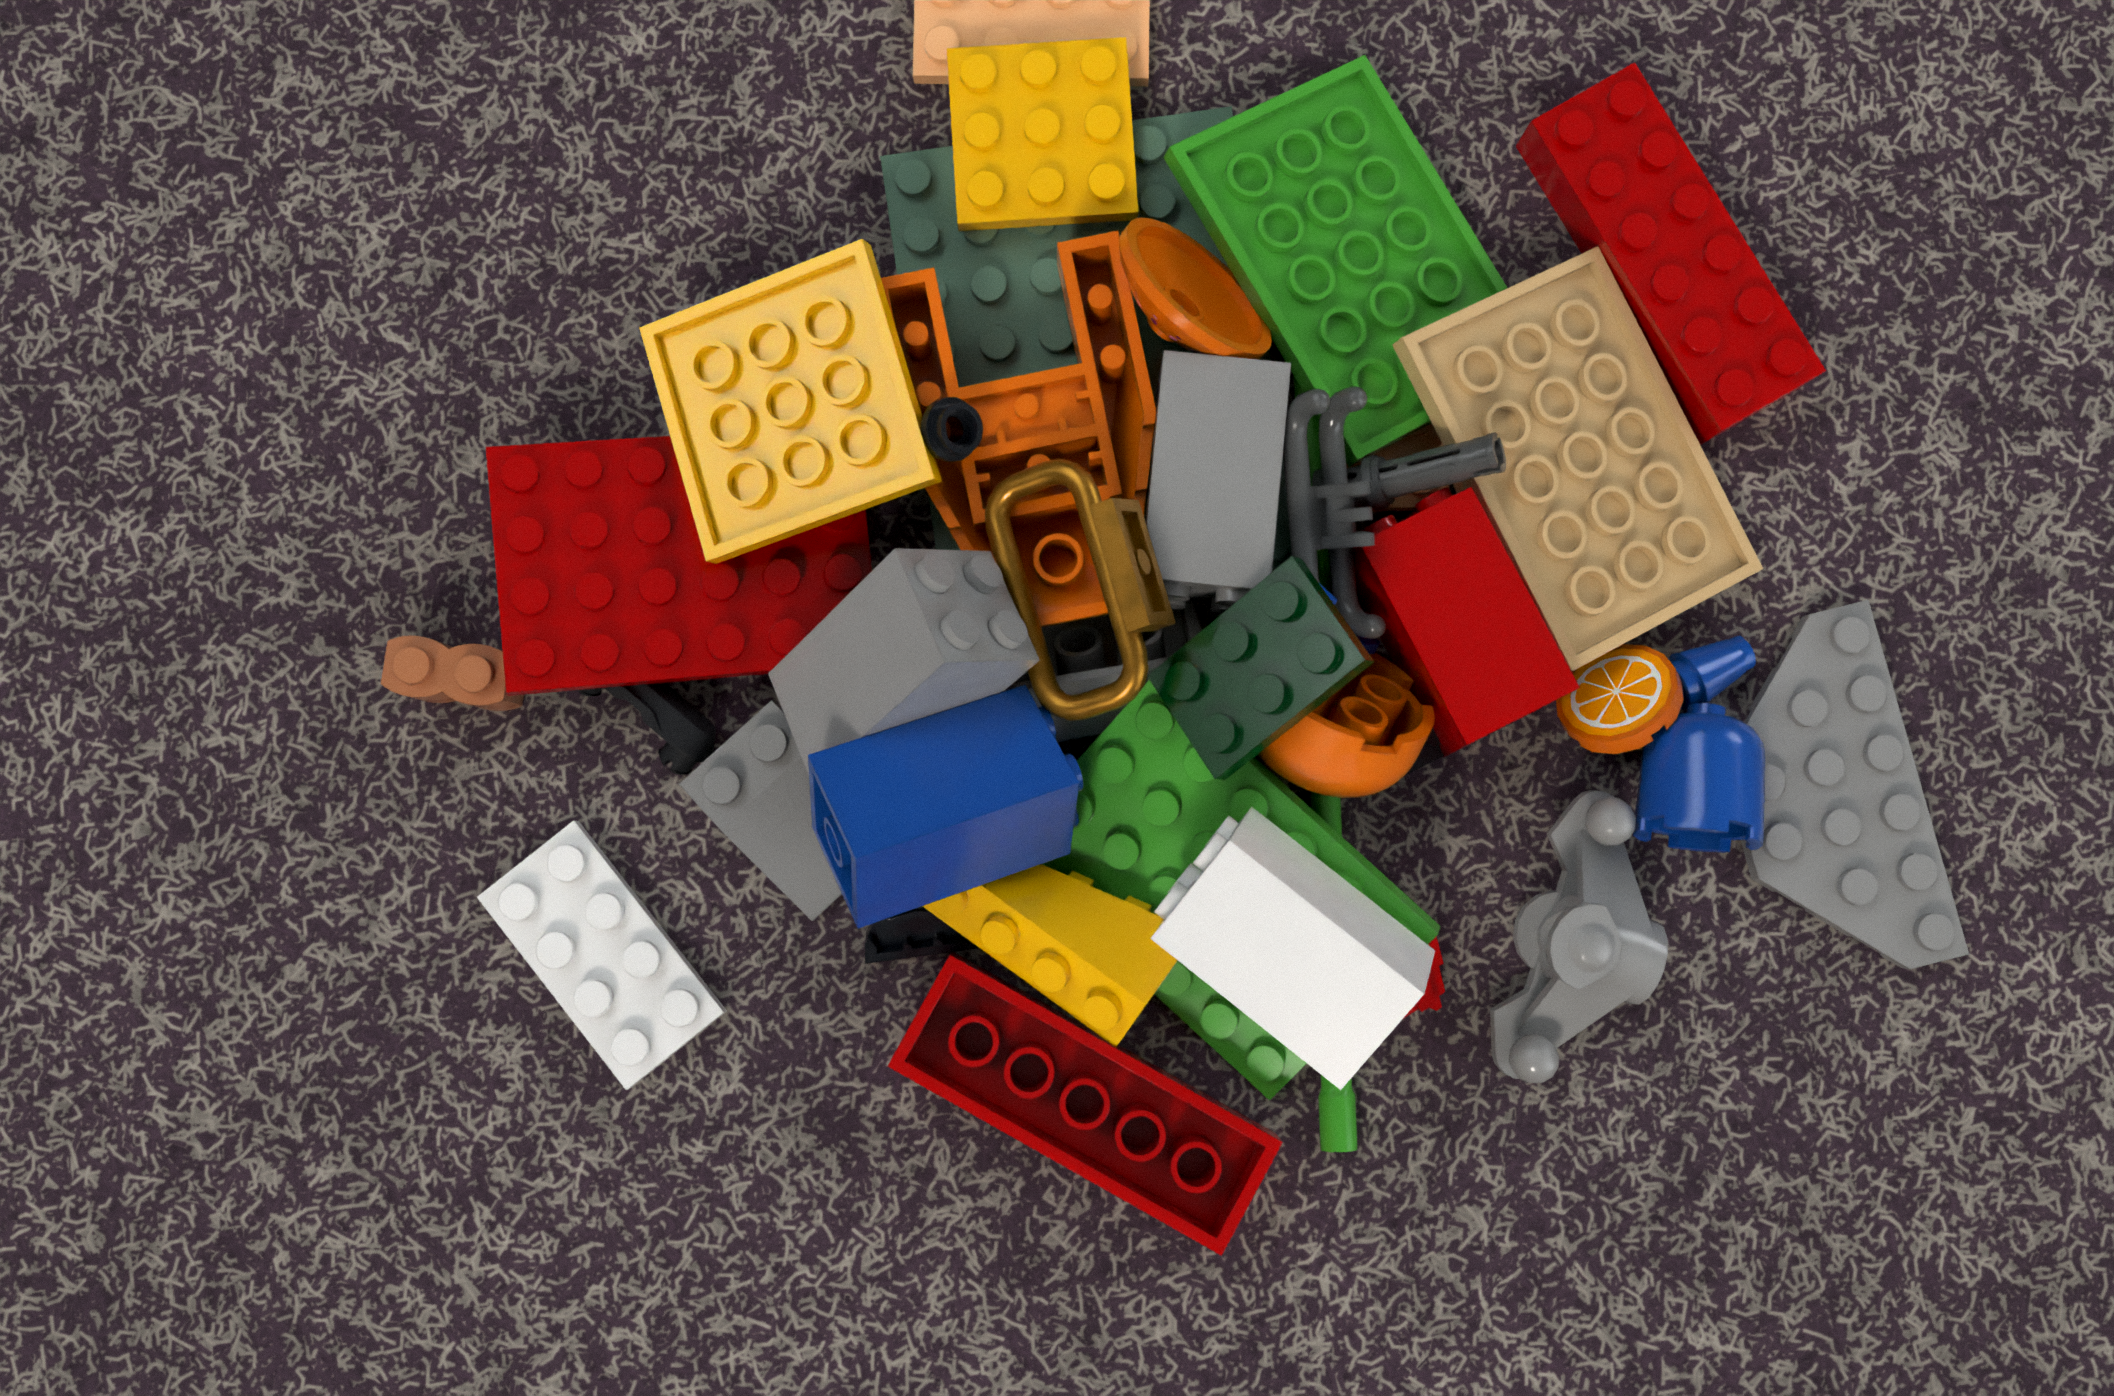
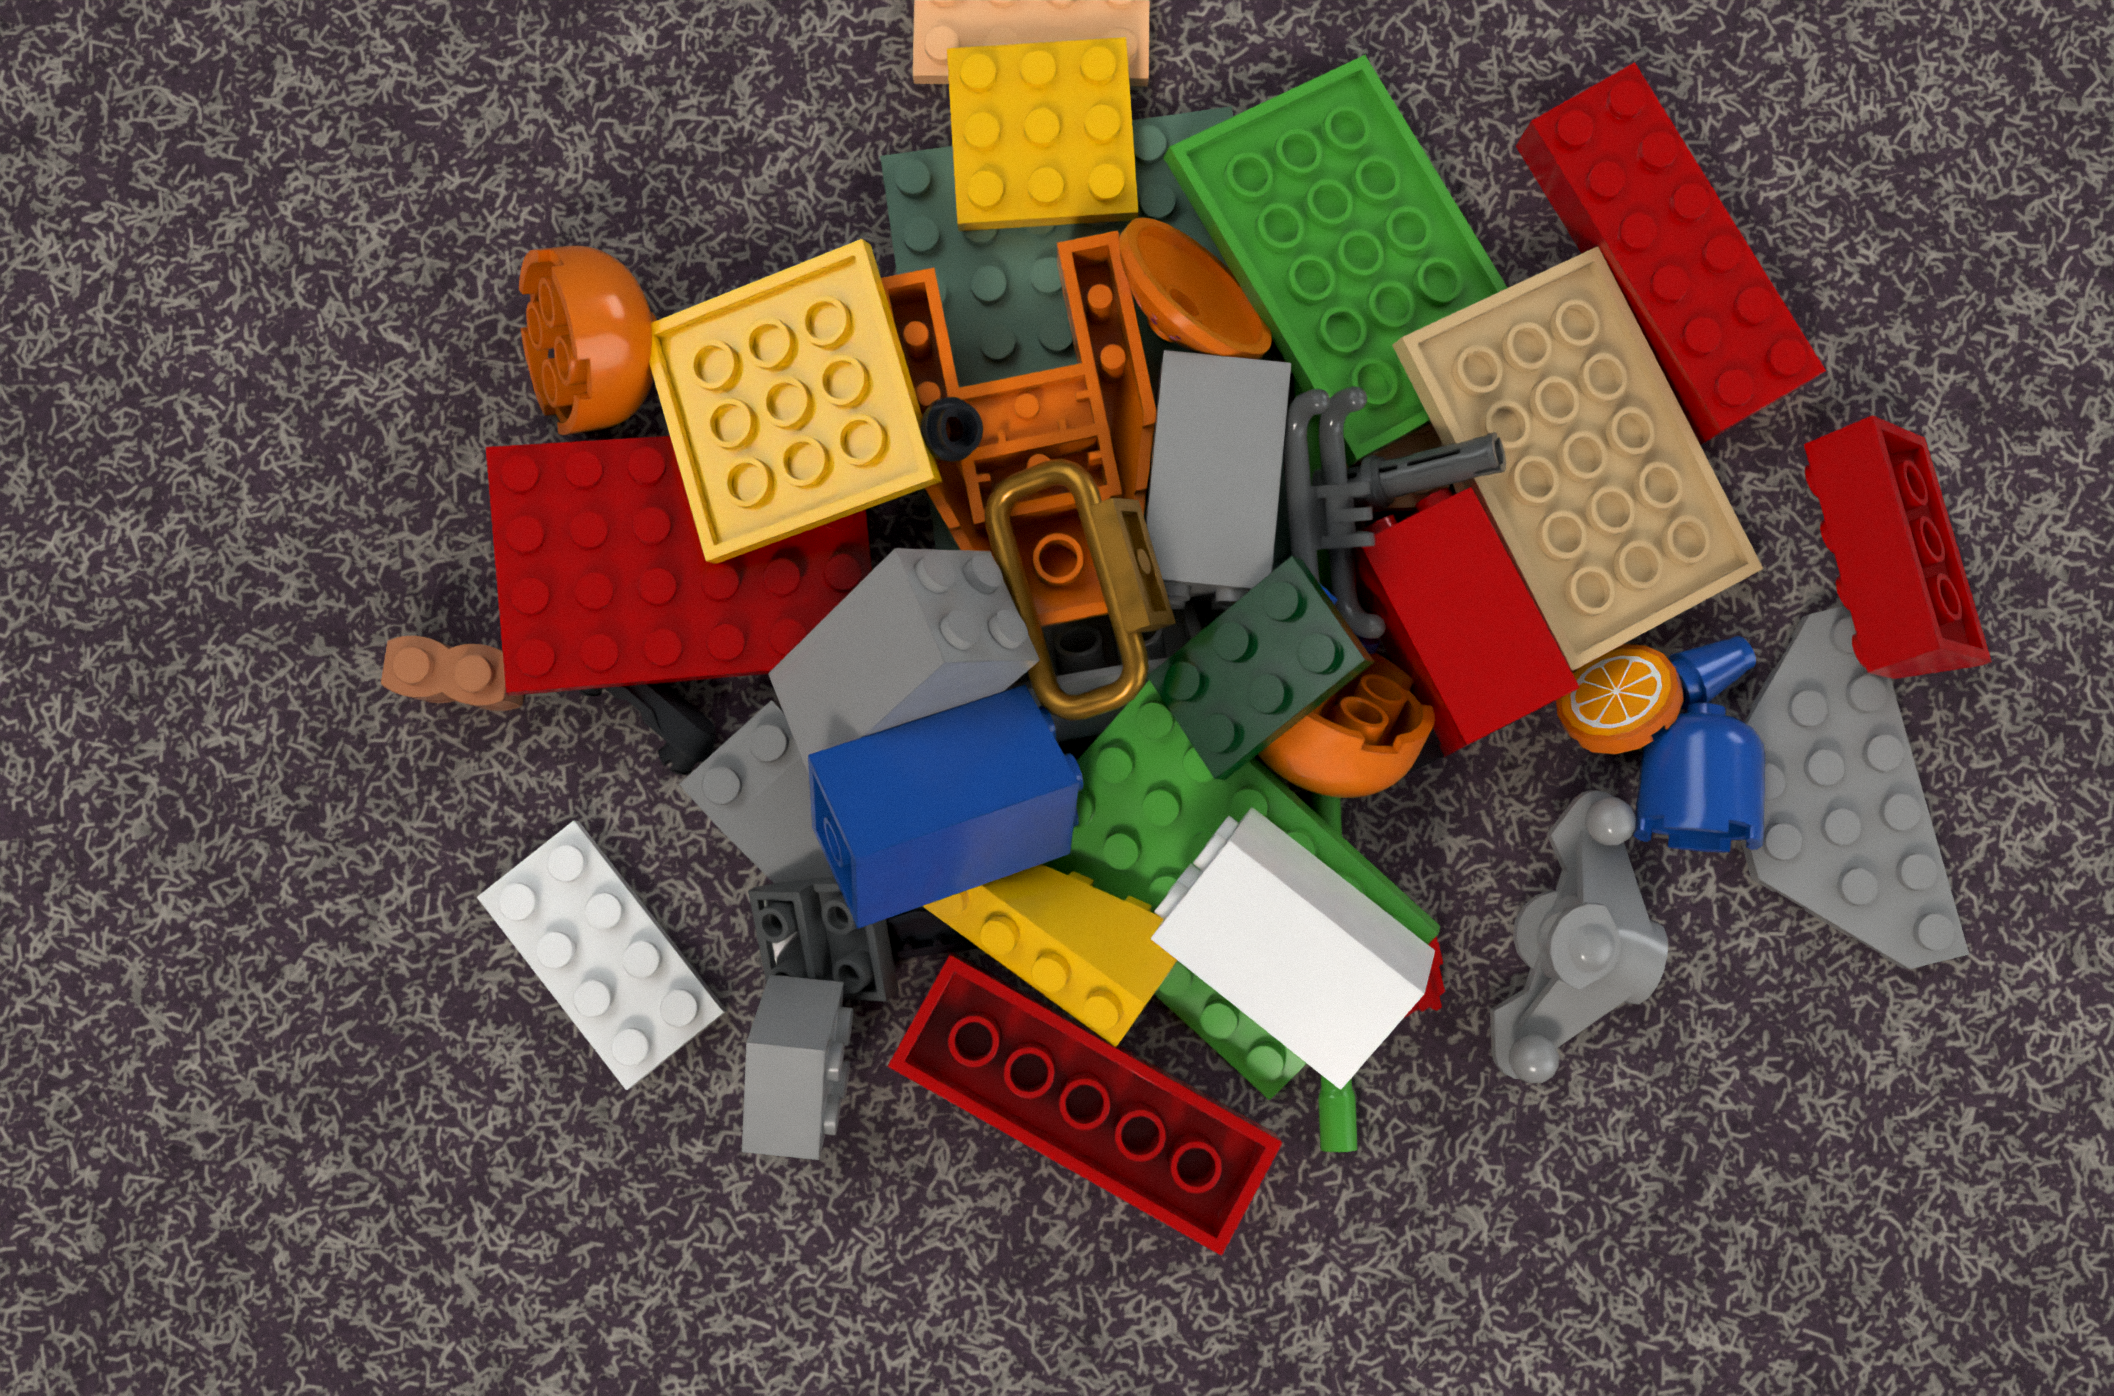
none -> orange cylinder [519,246,657,435]
none -> light grey brick [742,974,853,1160]
none -> dark grey slope [748,877,899,1001]
none -> red slope [1804,415,1992,679]

